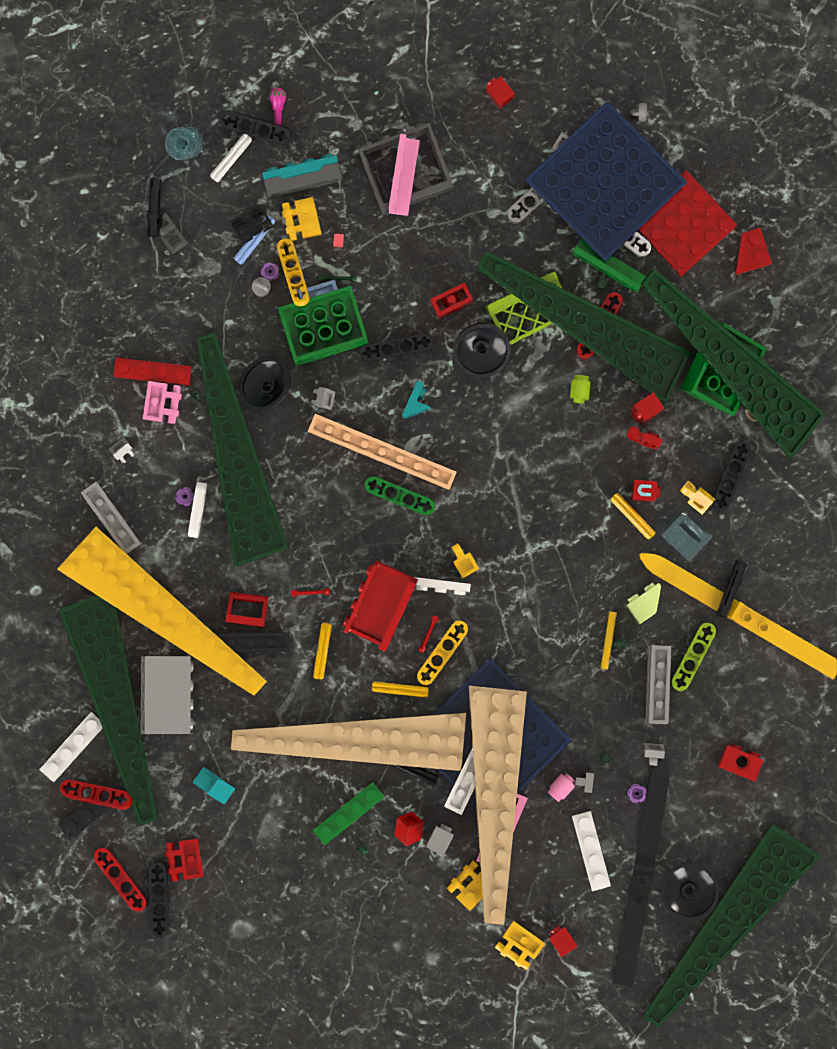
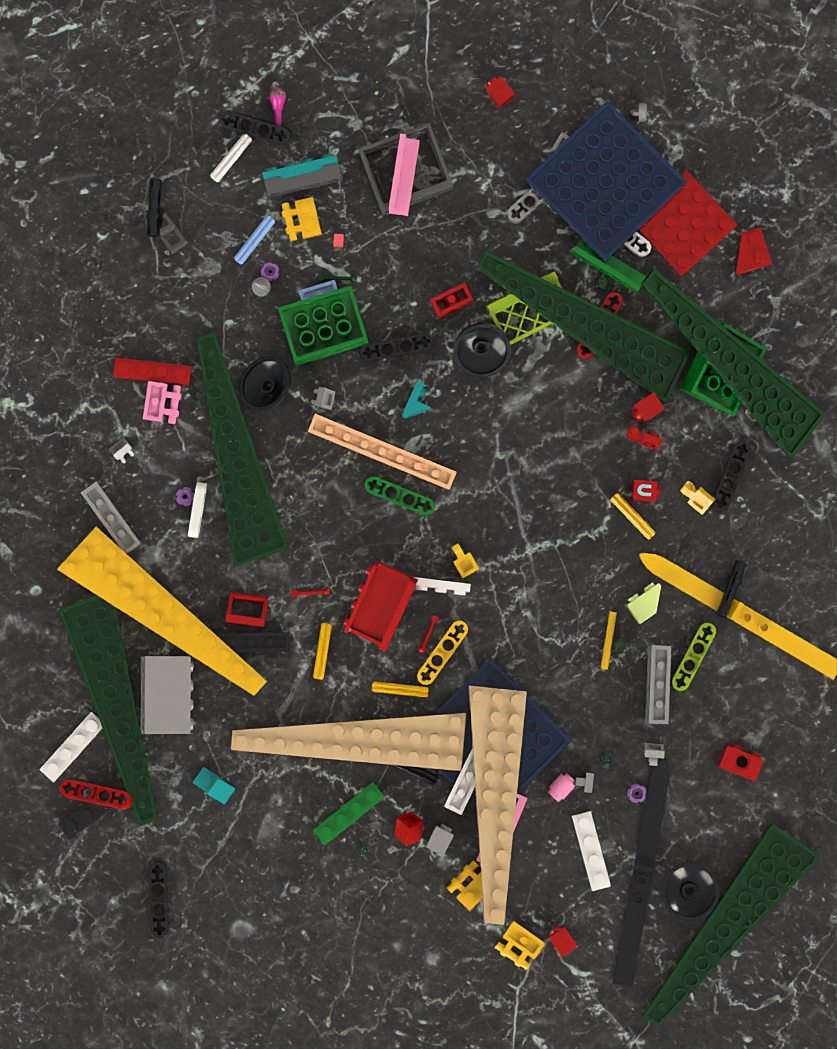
red beam [94,848,147,912] -> none
clear light blue gear [165,126,205,160] -> none
red plate [165,838,204,882] -> none
black piece [230,204,274,245] -> none
yellow beam [277,239,310,306] -> none
lime brick [570,375,591,404] -> none
clear light blue plate [661,511,712,562] -> none

